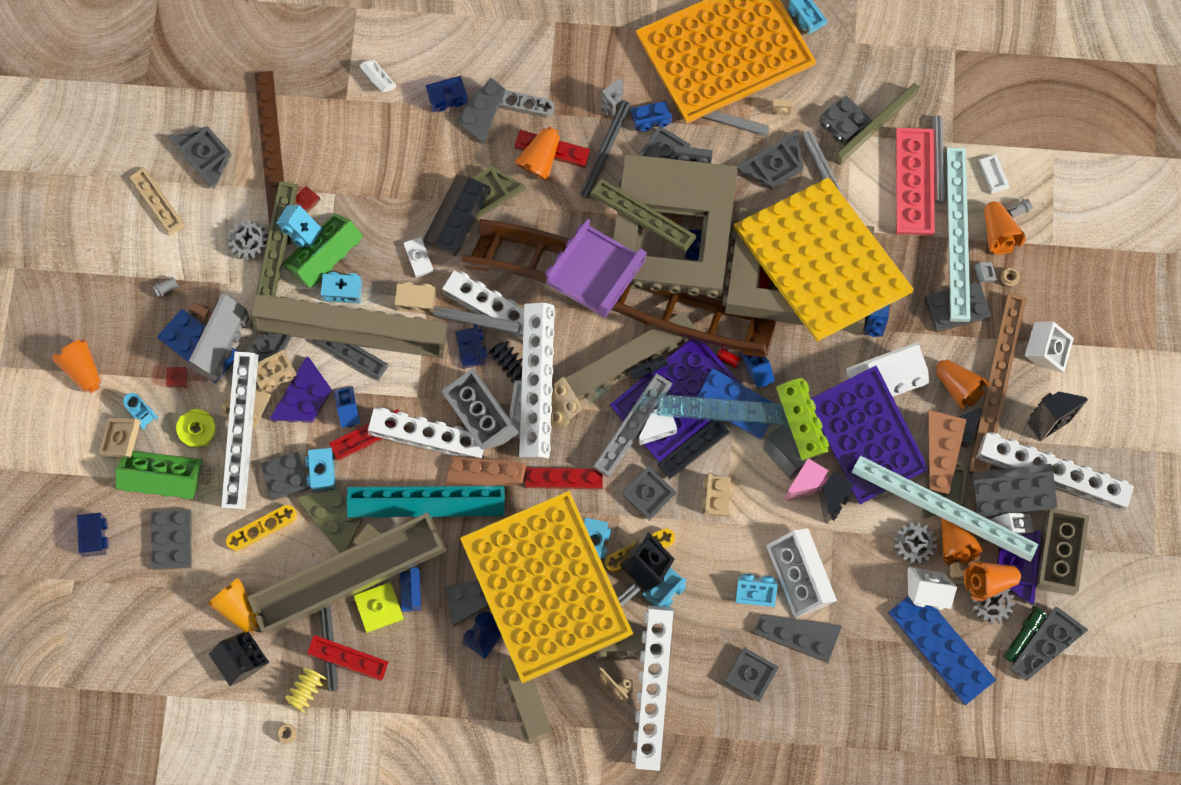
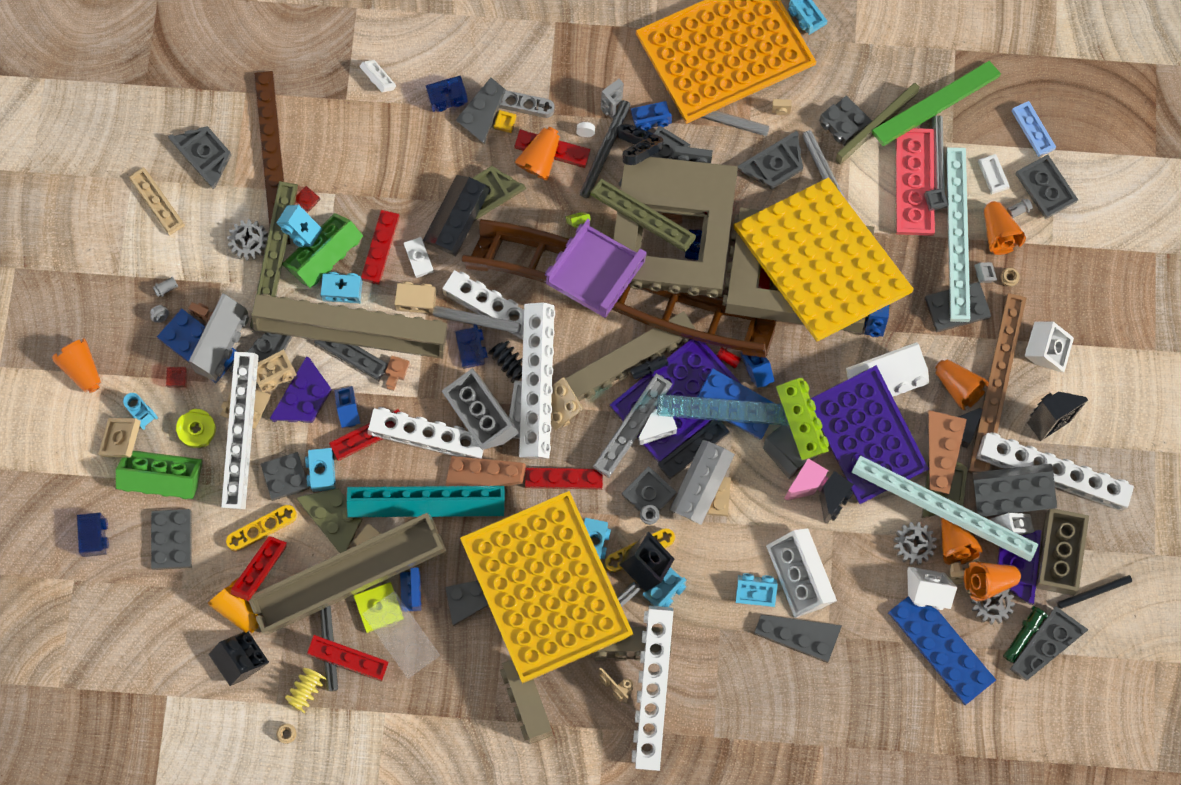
clear blue bracket [461,611,502,659] -> none
dark grey plate [724,647,779,702] -> none
none -> light grey plate [150,305,169,323]
none -> red plate [231,536,287,601]
none -> red plate [361,210,400,285]
none -> clear tile [362,591,440,679]
none -> nougat plate [385,355,410,391]
none -> yellow tile [494,110,517,133]
none -> lime plate [565,212,591,228]
none -> white tile [576,122,595,137]
none -> black beam [618,124,663,165]
none -> light grey plate [640,505,659,525]
none -> light grey slope [669,440,735,525]
none -> bright green tile [872,61,1001,146]
none -> dark grey tile [924,188,948,211]
none -> light blue plate [1012,101,1056,157]
none -> dark grey plate [1016,155,1078,219]
none -> black bar [1057,575,1132,609]

